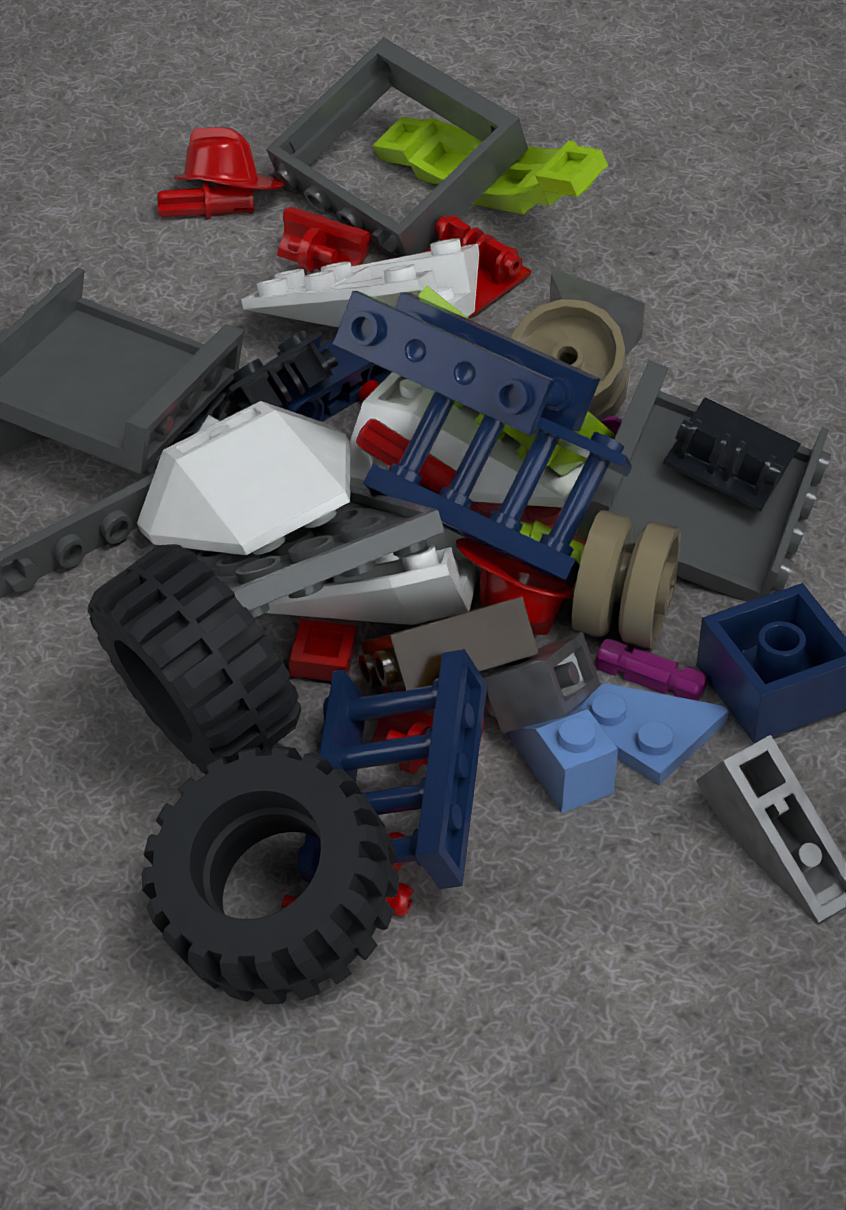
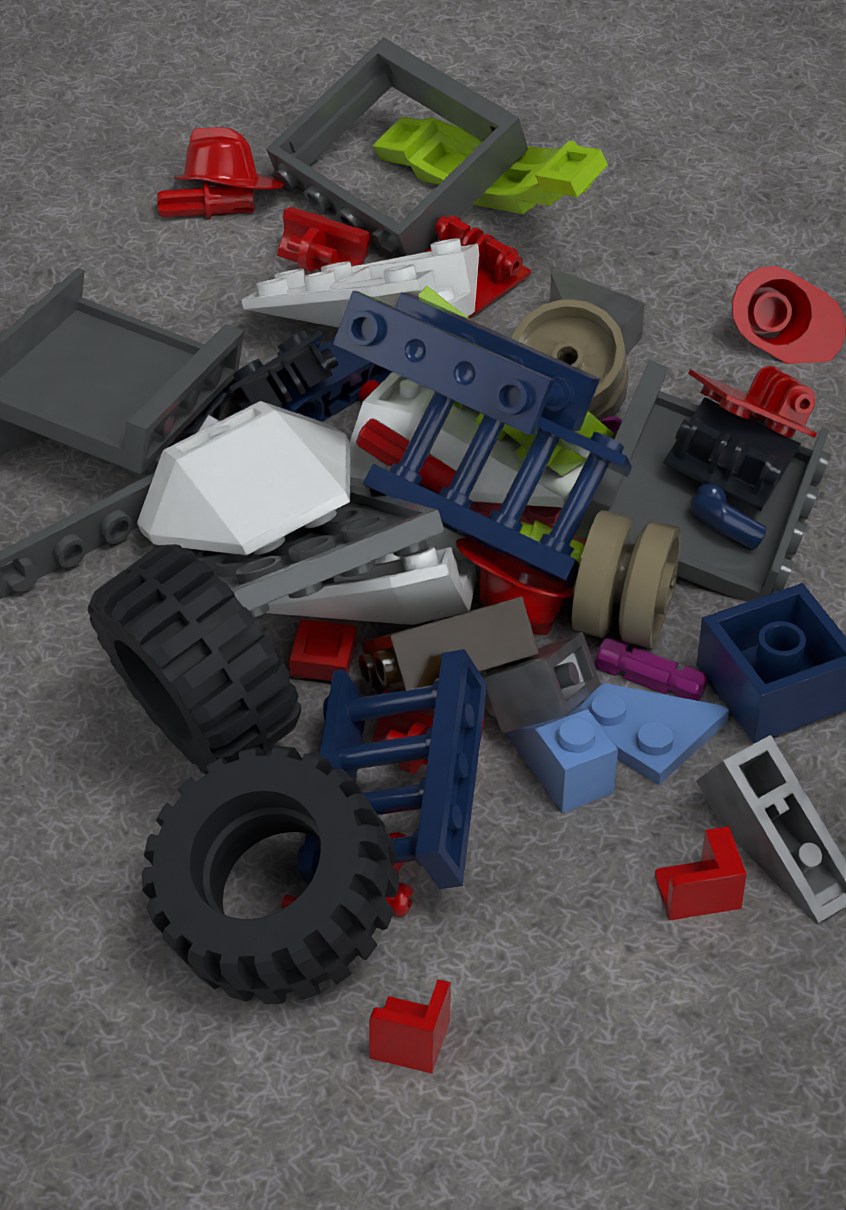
none -> red panel [369,979,451,1074]
none -> red panel [655,826,747,920]
none -> red hinge [688,366,817,438]
none -> dark blue arm [691,483,767,550]
none -> red piece [732,266,846,364]

